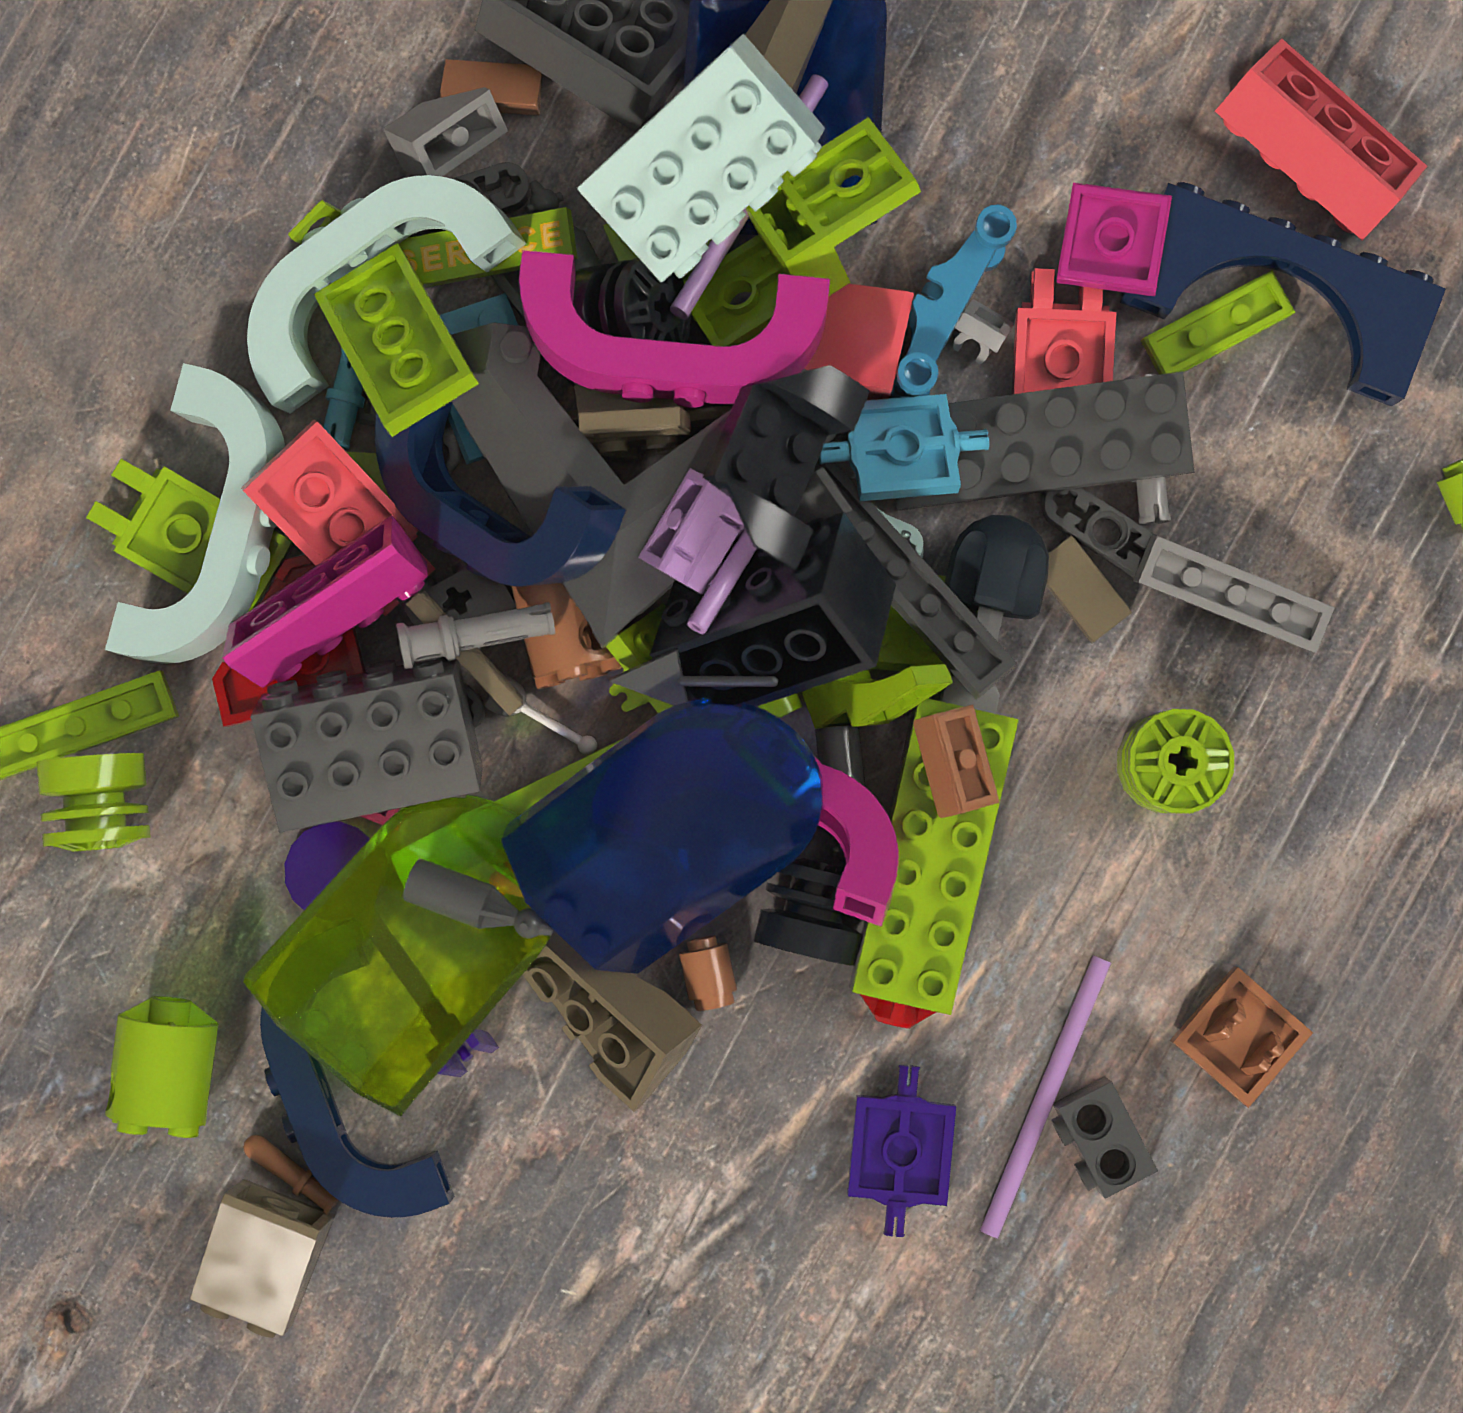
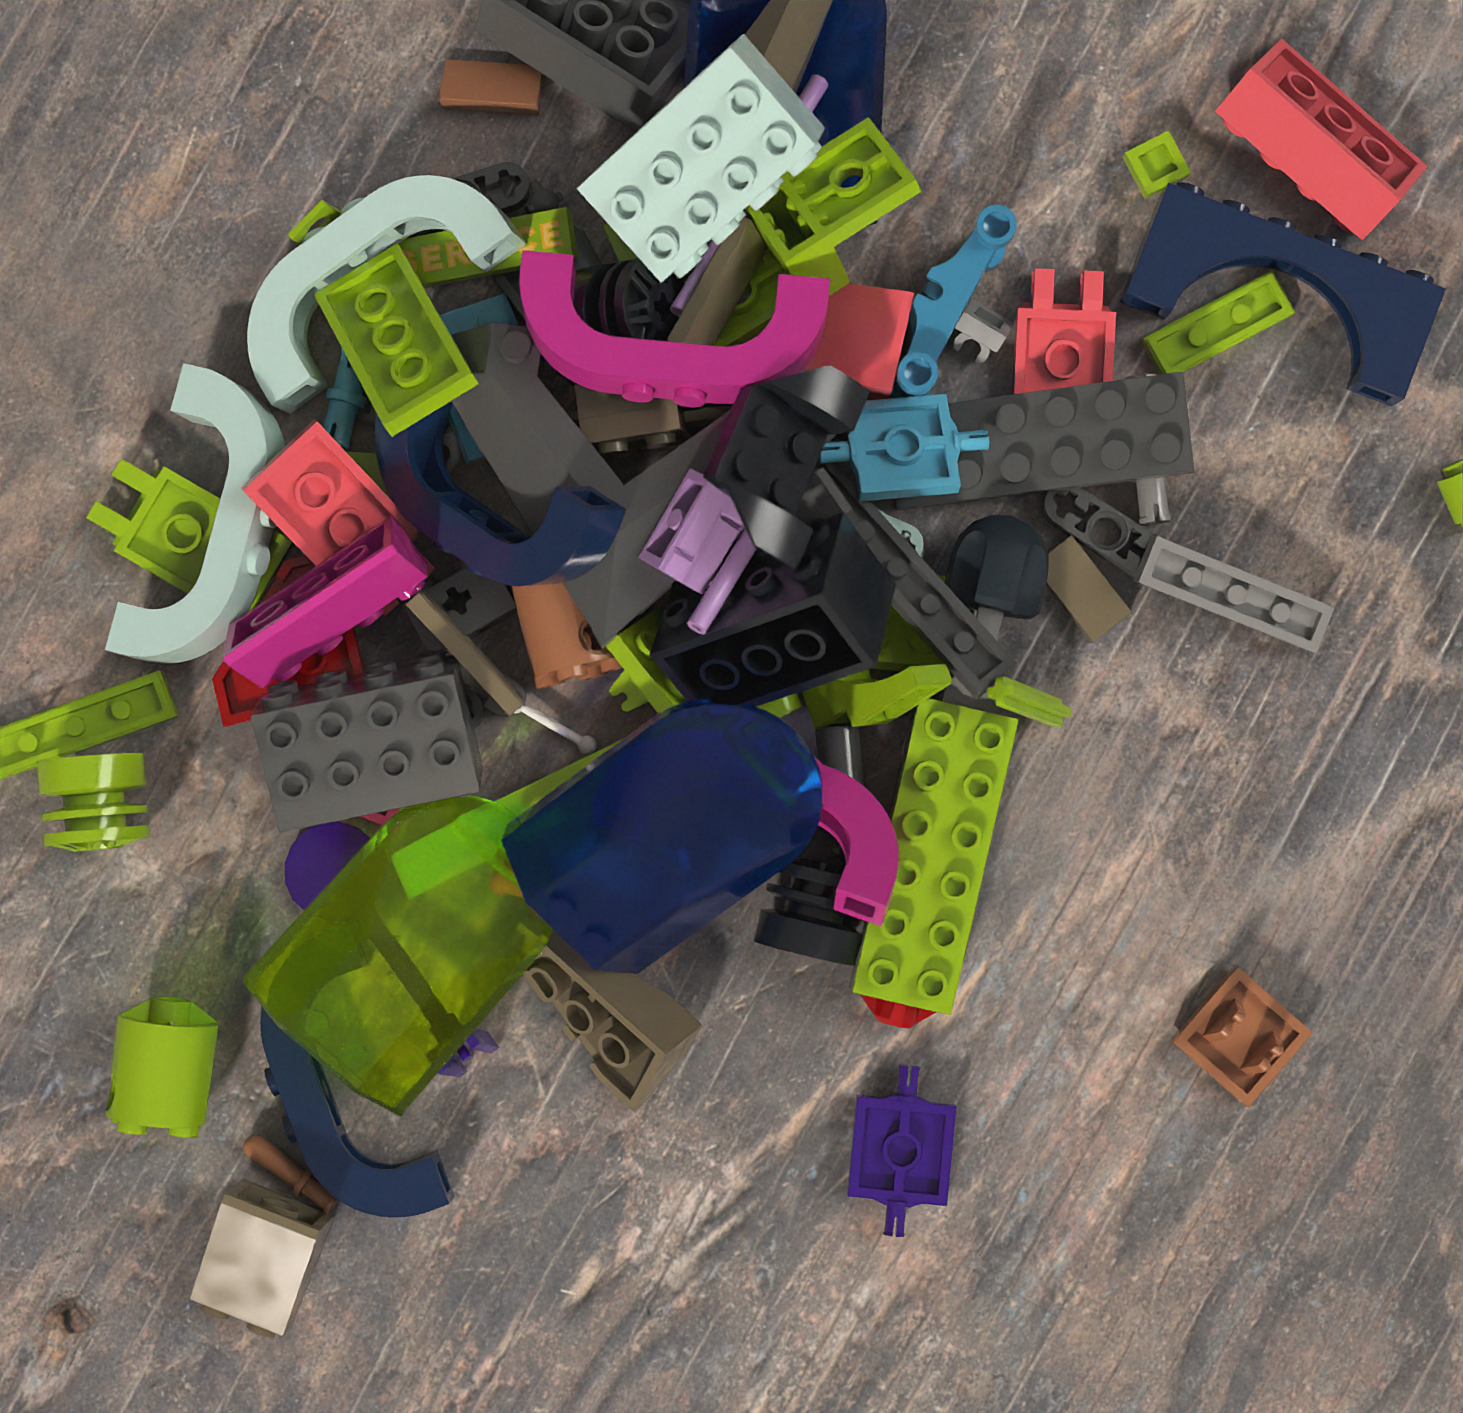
light grey slope [383,87,508,176] -> none
light grey pin [396,602,555,669] -> none
dark grey wheel [403,858,554,938] -> none
dark tan tile [579,407,691,440] -> none
dark grey piece [609,648,778,711] -> none
nougat brick [679,935,737,1011] -> none
nougat slope [913,704,1000,818] -> none
lavender piece [980,956,1111,1238] -> none
dark grey brick [1051,1076,1158,1199] -> none
dark pink tile [1057,182,1172,297] -> none
lime wheel [1117,709,1234,814] -> none
none -> dark tan tile [667,218,767,346]
none -> lime axle [987,676,1071,728]
none -> lime plate [1122,130,1191,200]

